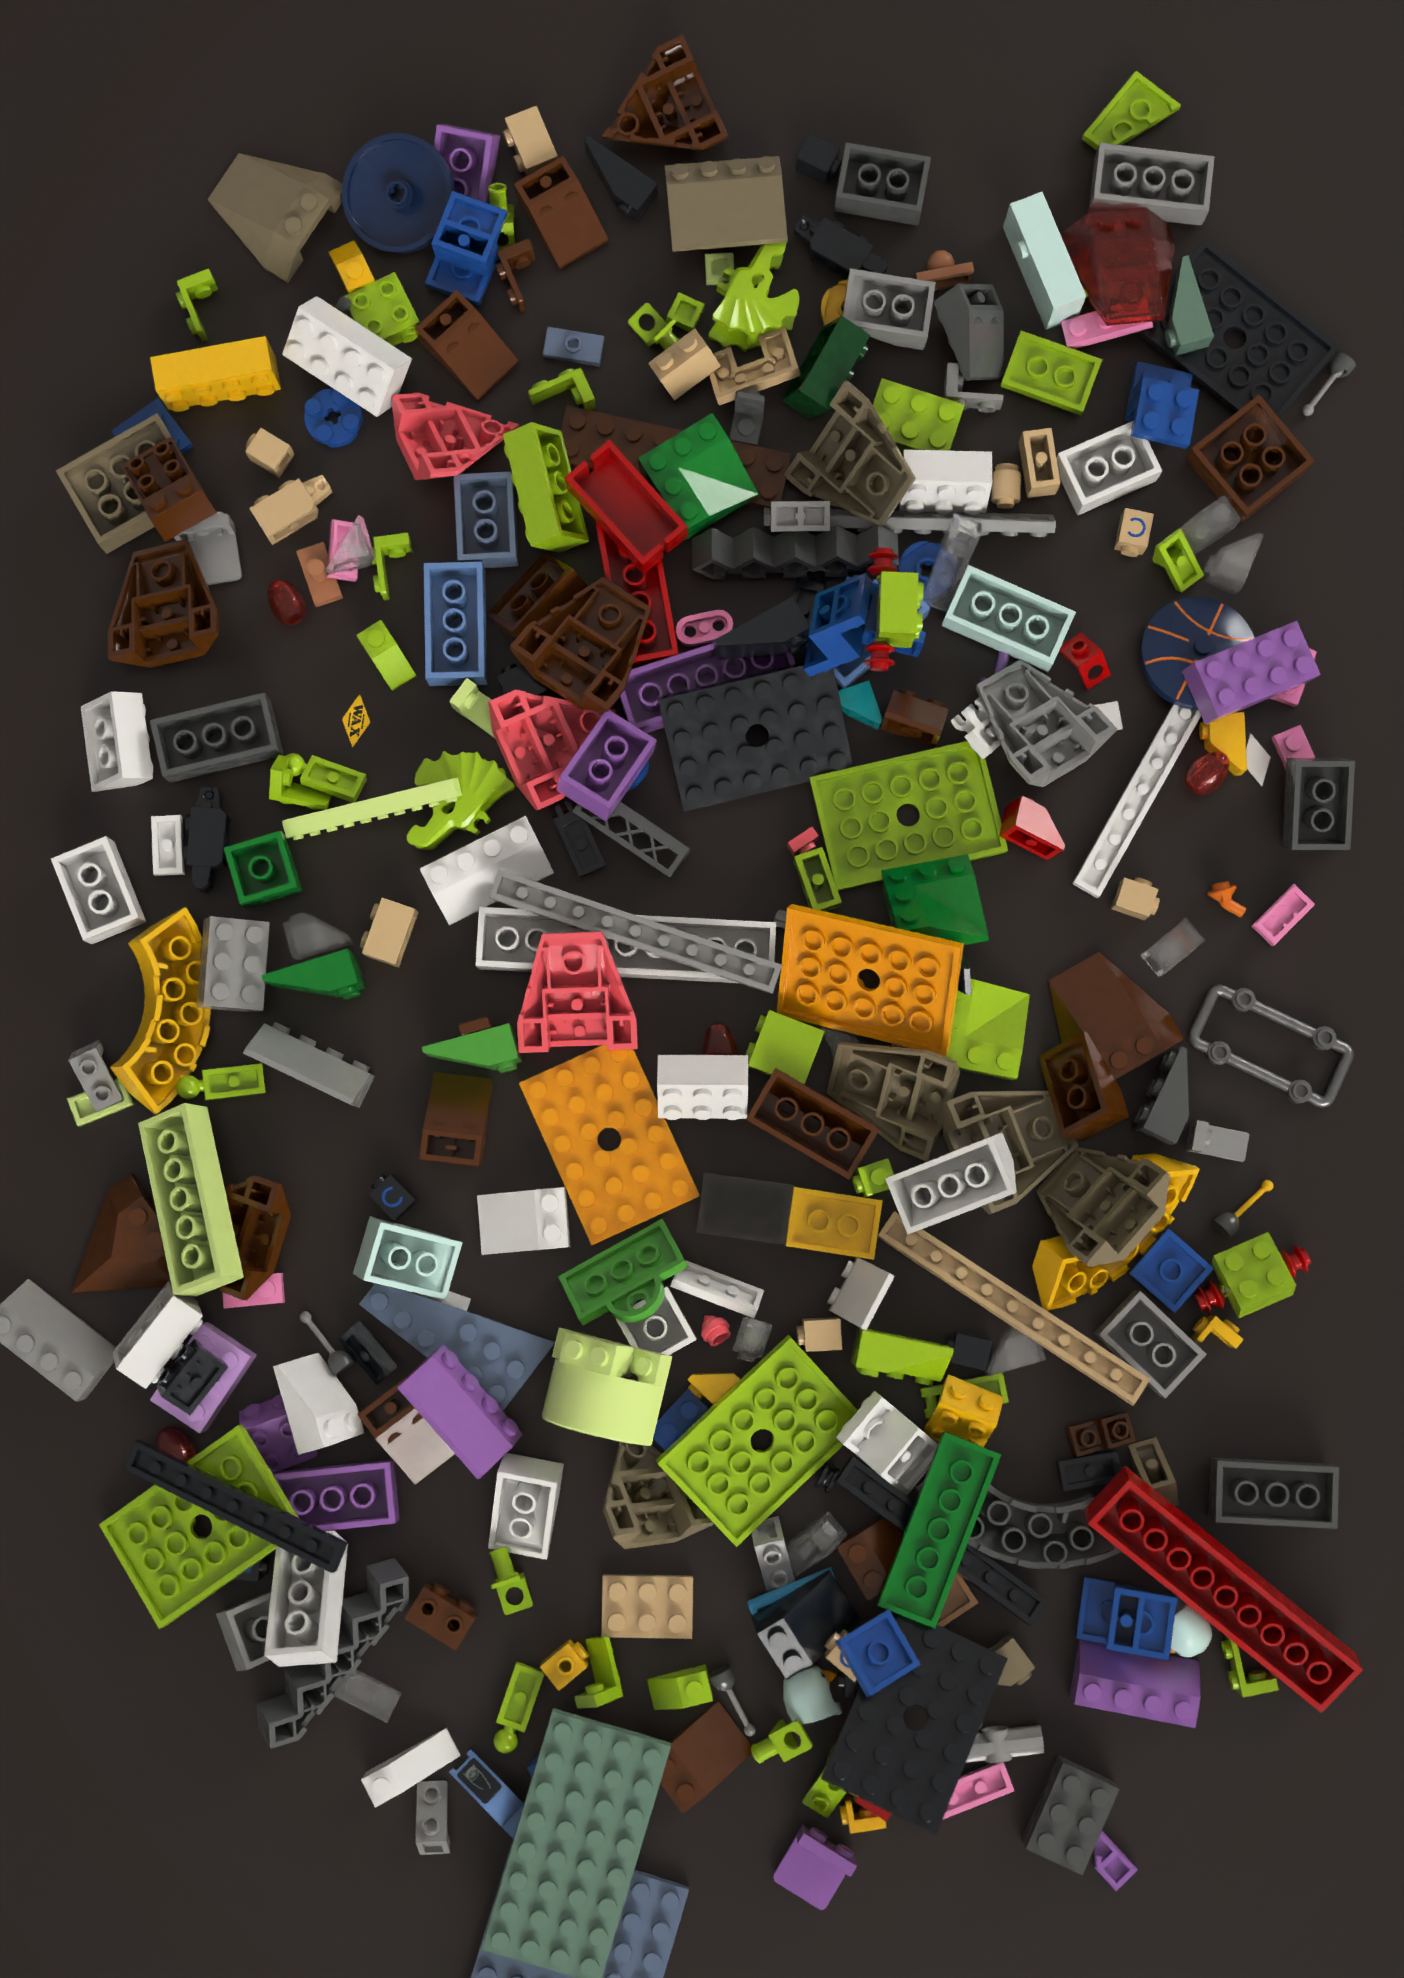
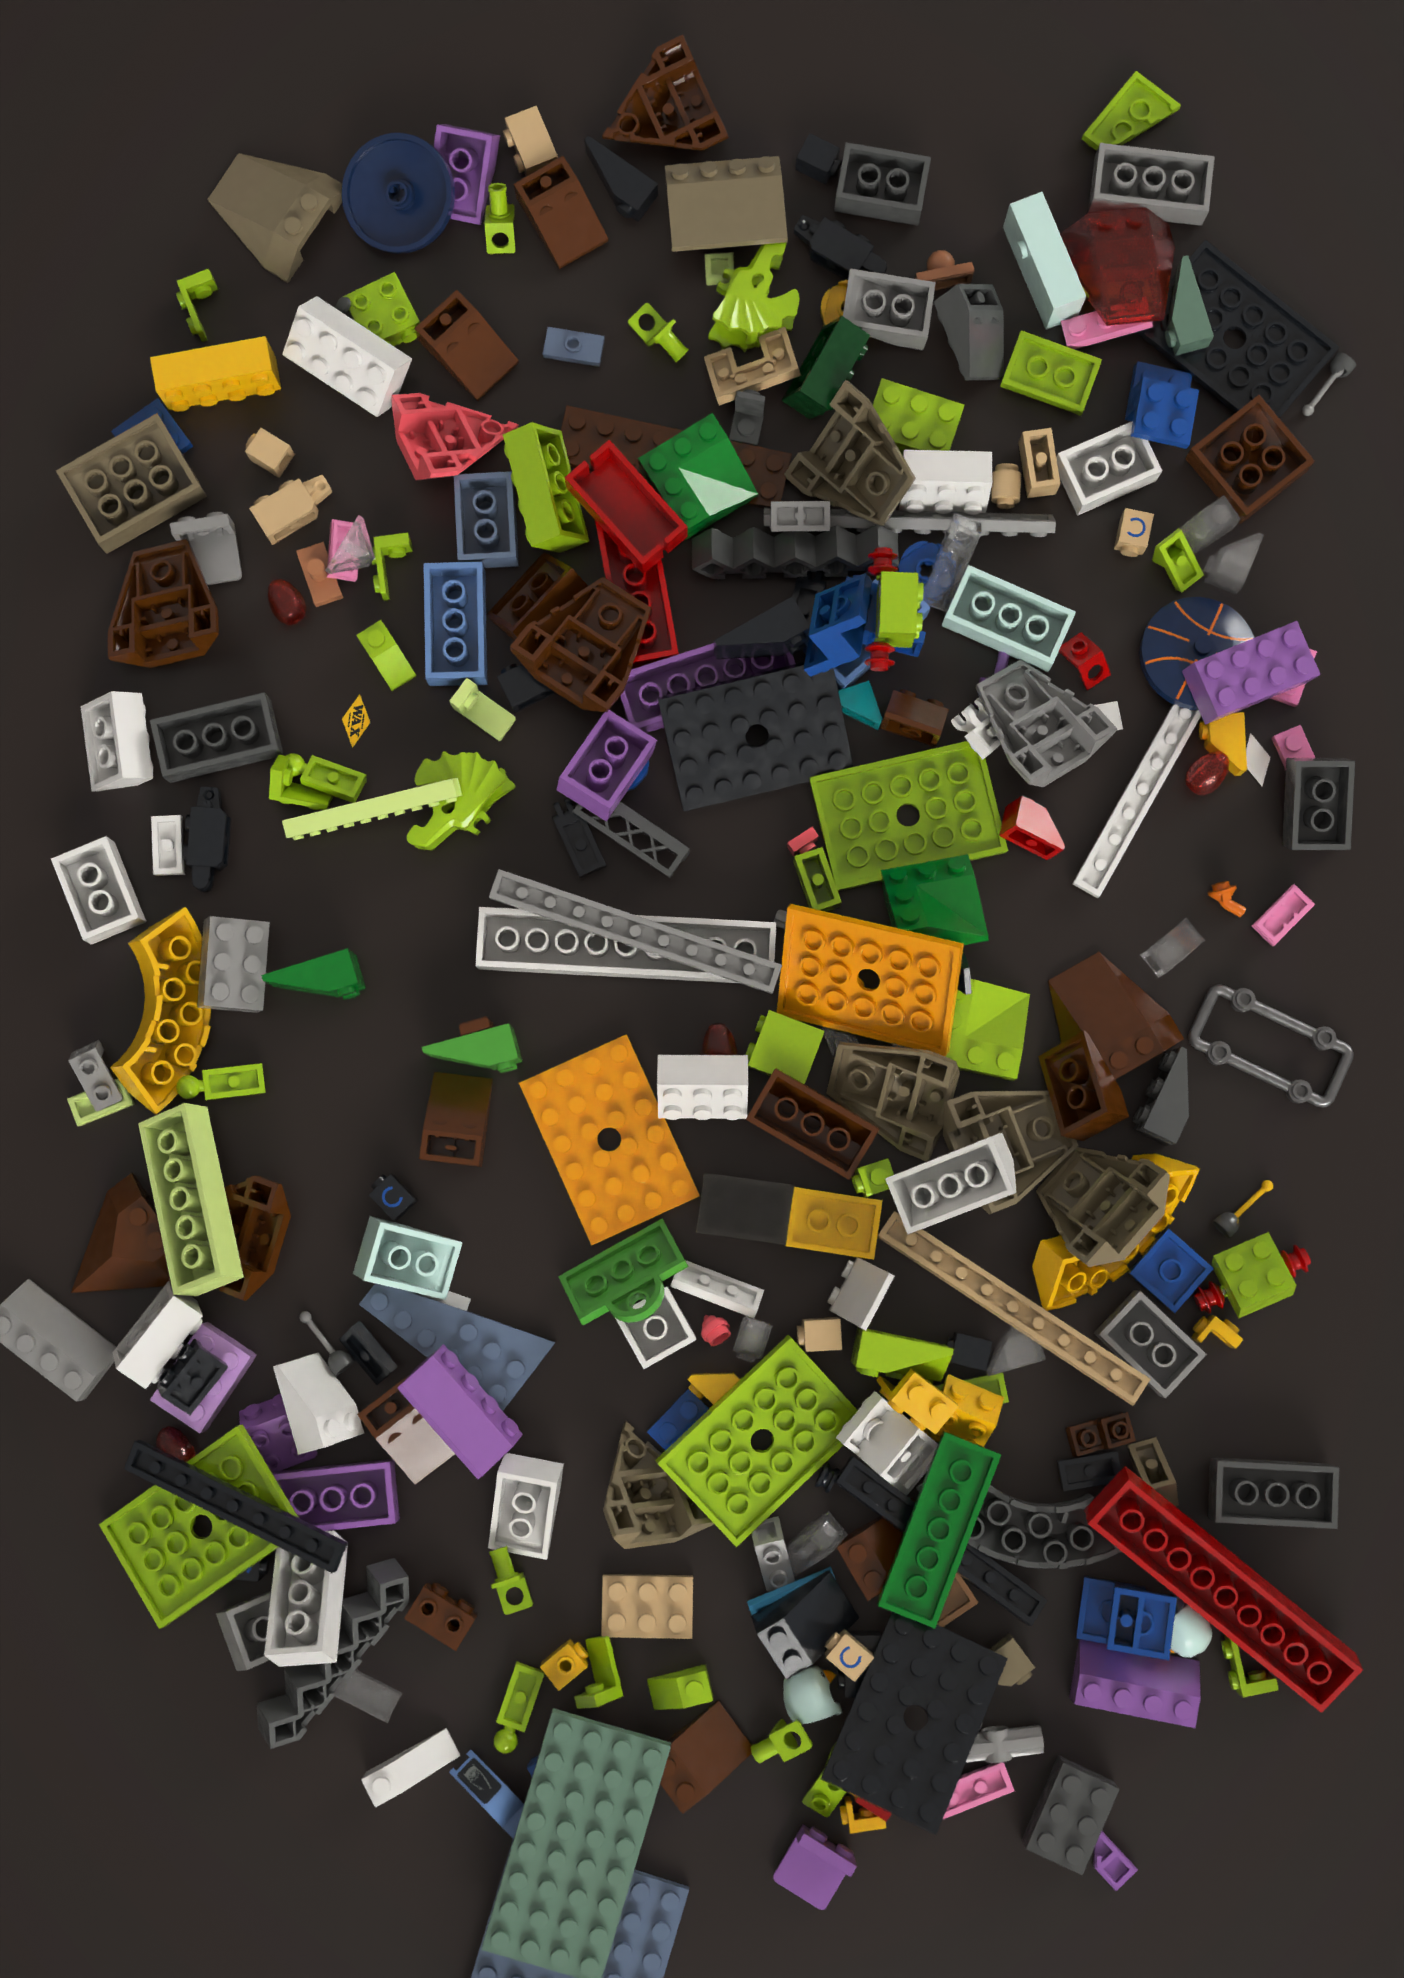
reddish brown slope [121,436,216,542] -> none
bright pink plate [222,1273,285,1308] -> none
green brick [224,830,303,909] -> none
light grey slope [243,1022,375,1108] -> none
clear slope [283,913,353,960] -> none
blue plate [304,388,363,448] -> none
yellow slope [328,240,375,294] -> none
tan brick [360,898,419,968] -> none
light grey bracket [415,1780,451,1855] -> none
white slope [420,816,554,926] -> none
blue bracket [425,191,507,307] -> none
white slope [477,1187,571,1255] -> none
coral wedge [488,690,616,811] -> none
reddish brown bracket [495,238,535,312] -> none
coral wedge [517,931,638,1053] -> none
lime bracket [528,367,596,410] -> none
yellowish green piece [542,1327,672,1446] -> none
tan brick [648,328,721,401] -> none
lime plate [666,292,705,332] -> none
bright pink plate [676,610,733,647] -> none
hinge [708,1665,756,1736] -> none
blue plate [835,1609,921,1697] -> none
light grey bracket [943,363,1003,413] -> none
tan brick [1111,878,1160,920] -> none
light grey bracket [1185,1120,1249,1162] -> none
none -> yellow bracket [876,1368,959,1434]

